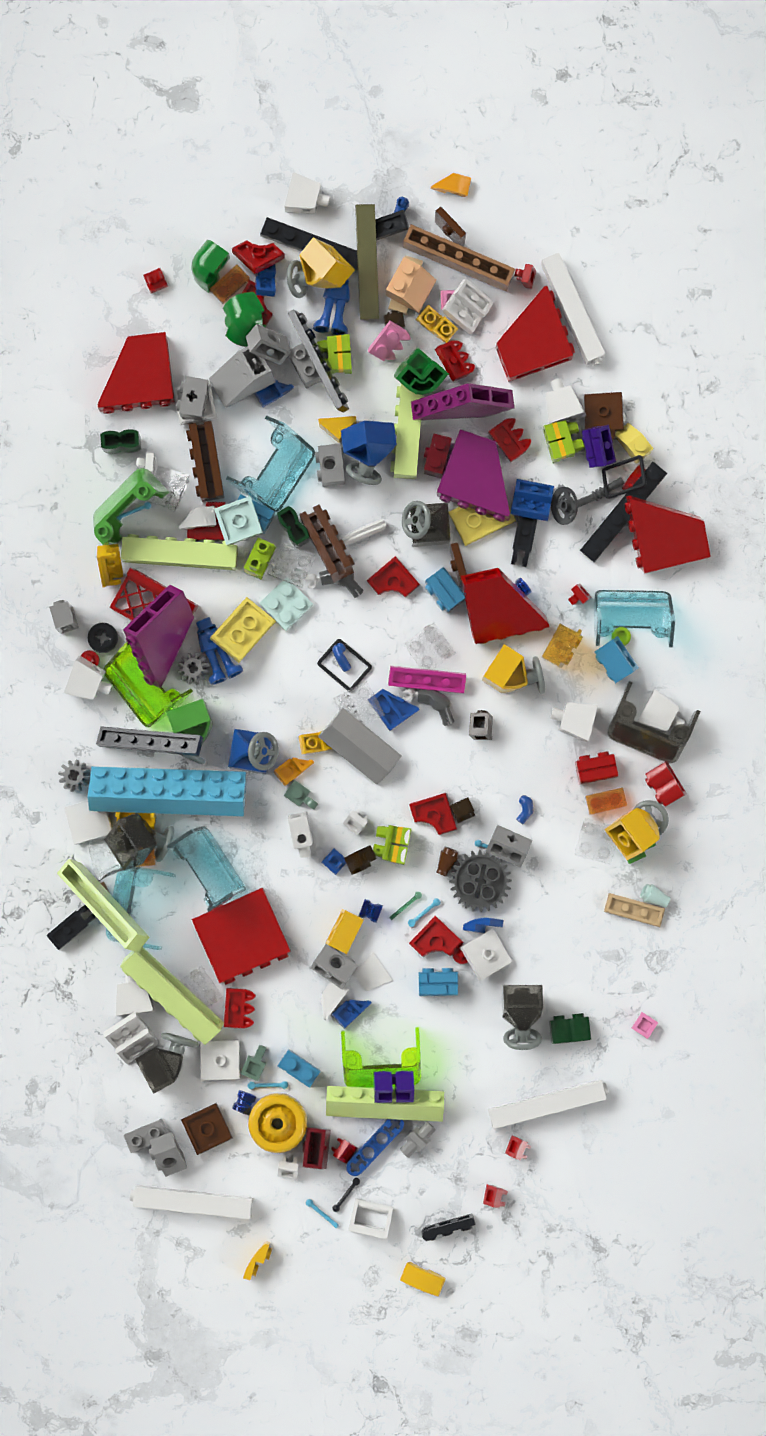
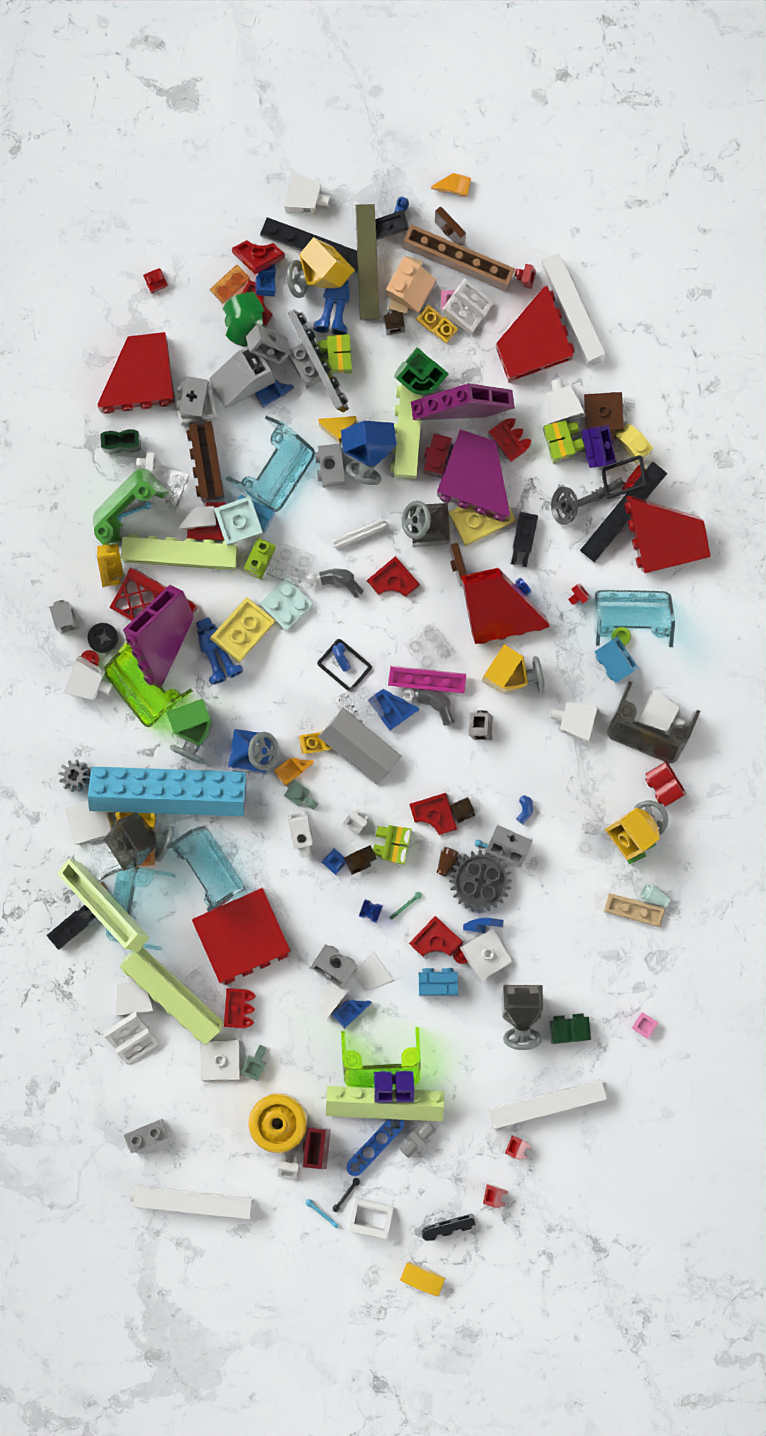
plate [96,726,204,756] -> none
clear smoke piece [135,1032,199,1094] -> none
light grey brick [149,1132,187,1177] -> none
light grey gear [177,653,210,685] -> none
reddish brown plate [181,1102,233,1155] -> none
green brick [191,240,230,293] -> none
clear blue wheel [232,1090,257,1115] -> none
yellow slope [243,1241,273,1280] -> none
medium azure hinge [248,1081,288,1090] -> none
dark green brick [277,506,309,548] -> none
dark azure brick [278,1049,321,1088] -> none
reddish brown brick [299,504,355,583] -> none
yellow hinge [325,909,364,954] -> none
red tile [331,1138,358,1164] -> none
bright pink plate [368,320,410,361] -> none
medium azure hinge [408,898,441,927] -> none
dark azure brick [425,567,465,613] -> none
red plate [434,340,475,382] -> none
blue slope [510,479,554,521] -> none
clear yellow bracket [541,624,583,668] -> none
red brick [575,751,618,785] -> none
clear orange plate [585,787,627,815] -> none

